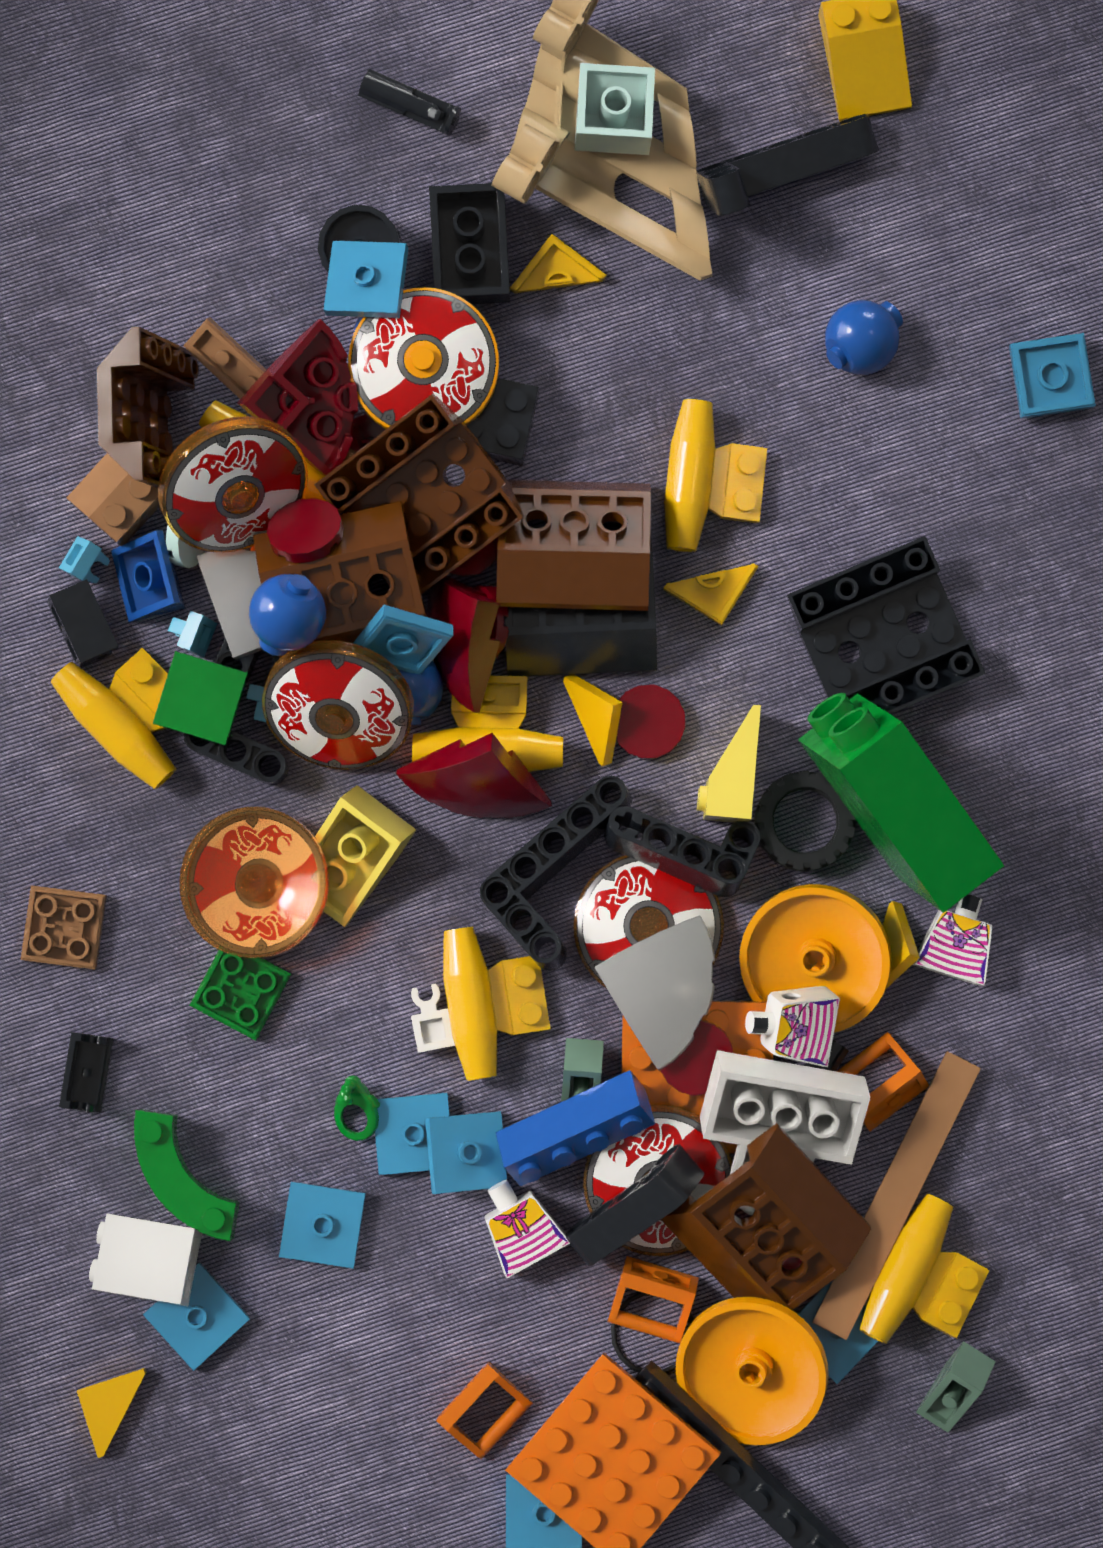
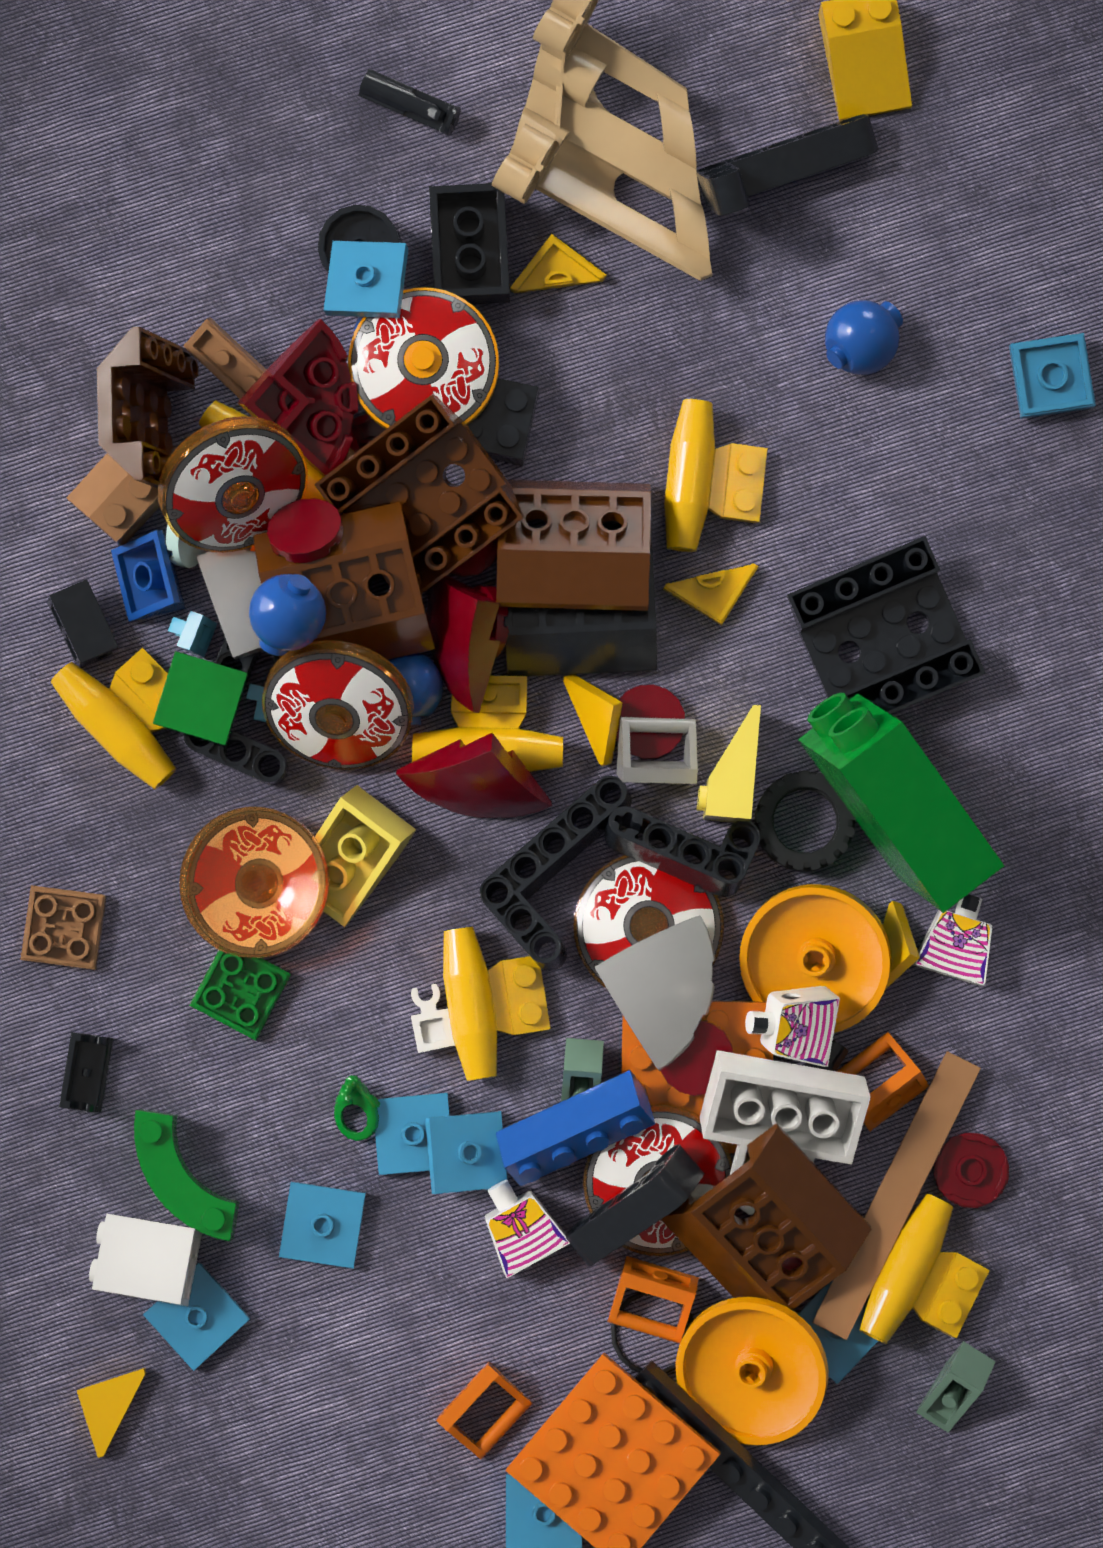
medium azure tile [59,536,110,583] -> none
dark azure plate [351,605,453,674] -> none
light aqua slope [575,63,655,155] -> none
none -> light grey tile [616,717,698,784]
none -> dark red tile [933,1132,1009,1208]

